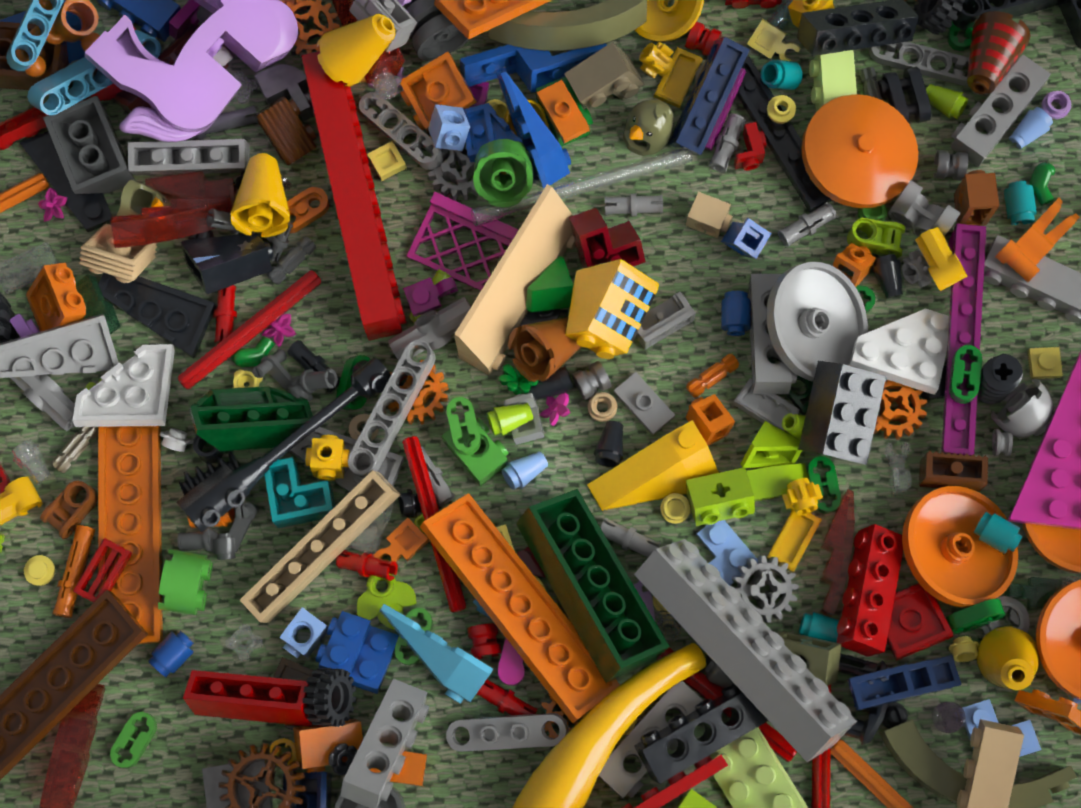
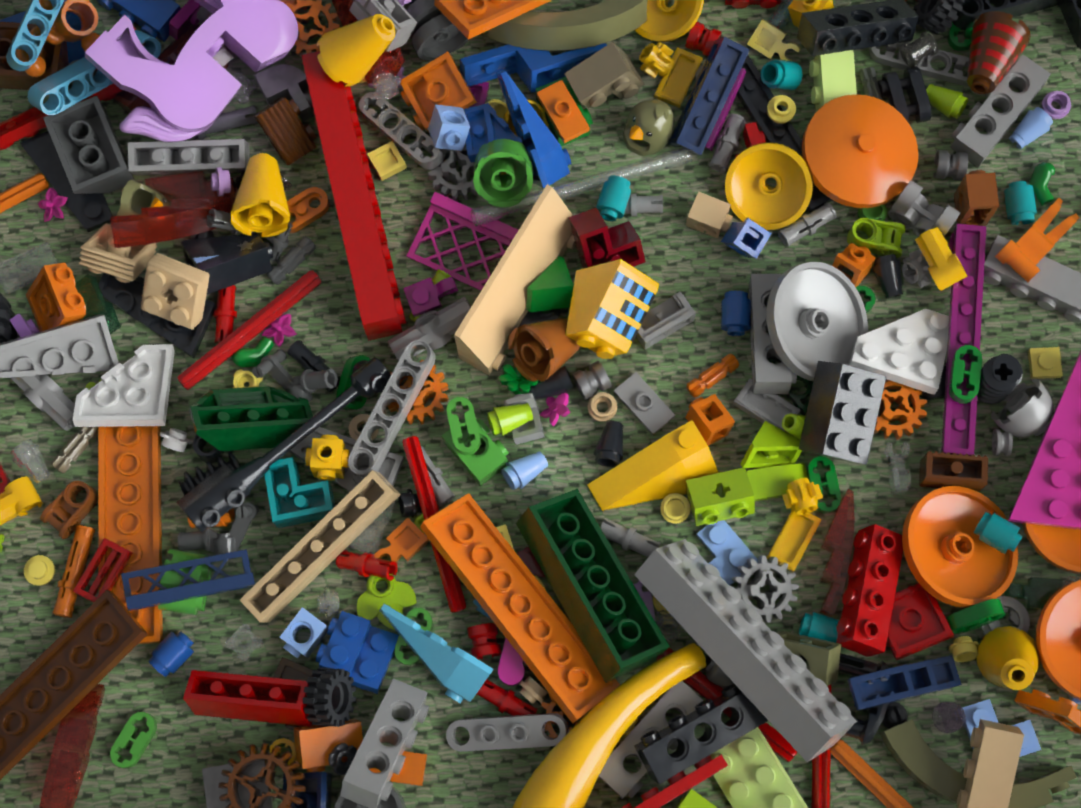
none -> dark blue fence [121,549,255,611]
none -> tan brick [141,253,210,330]
none -> lavender plate [211,167,231,197]
none -> clear plate [317,587,339,620]
none -> tan plate [519,676,548,704]
none -> teal brick [596,175,631,221]
none -> yellow dish [725,143,813,230]
none -> clear smoke bush [899,31,938,68]

